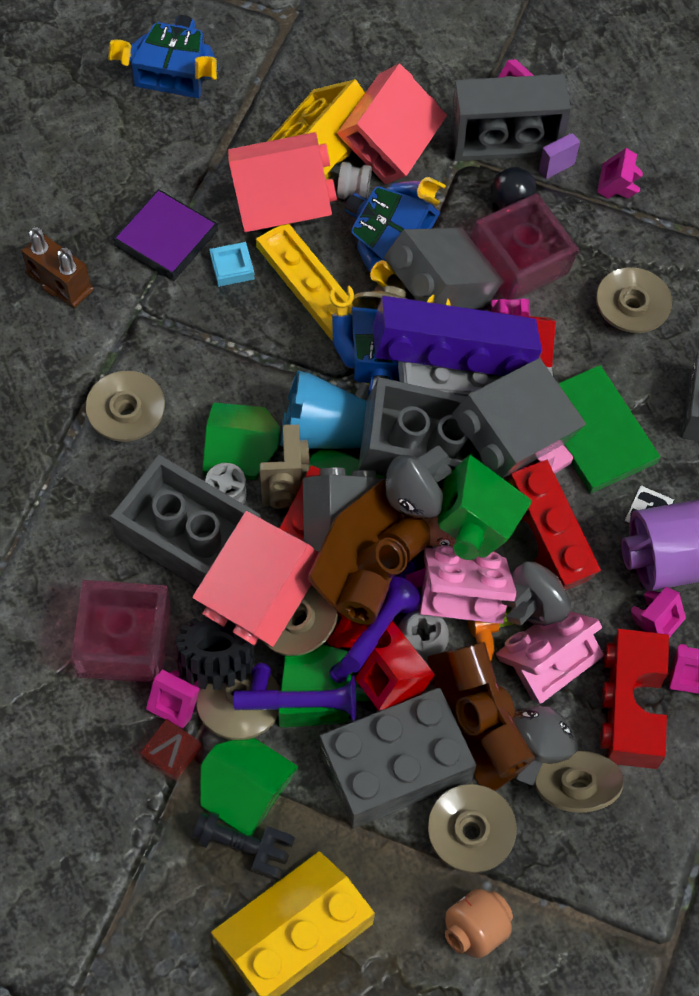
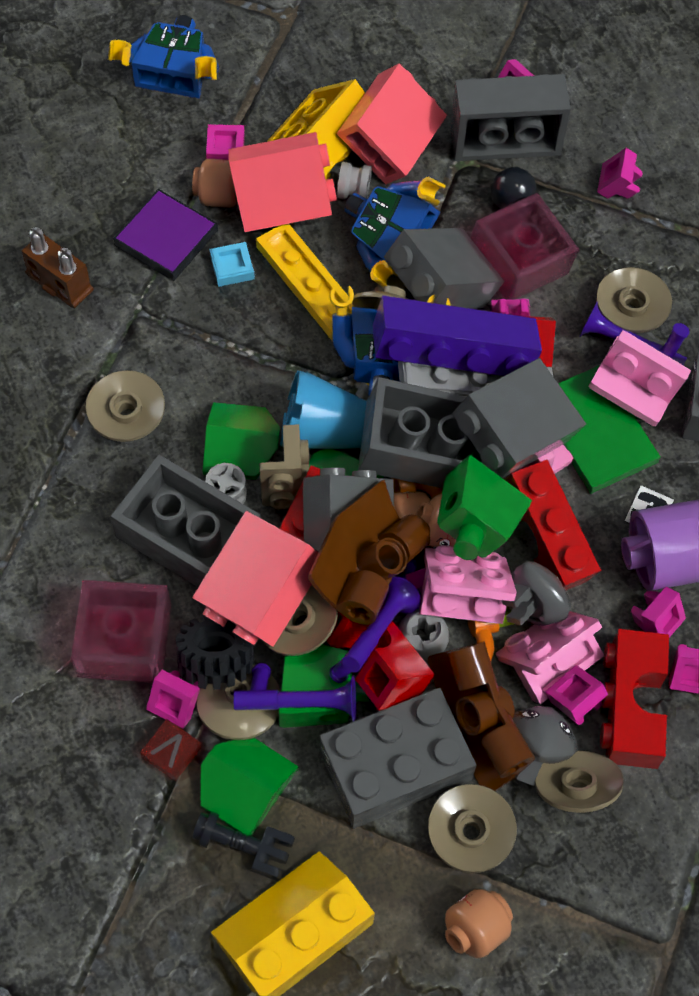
dark grey piece [385,445,452,519] -> none
medium lavender tile [539,133,580,179] -> none
none -> nougat head [192,158,238,208]
none -> dark pink tile [206,124,245,160]
none -> dark pink tile [545,665,608,725]
none -> dark purple piece [579,301,690,365]
none -> bright pink bracket [589,330,691,426]

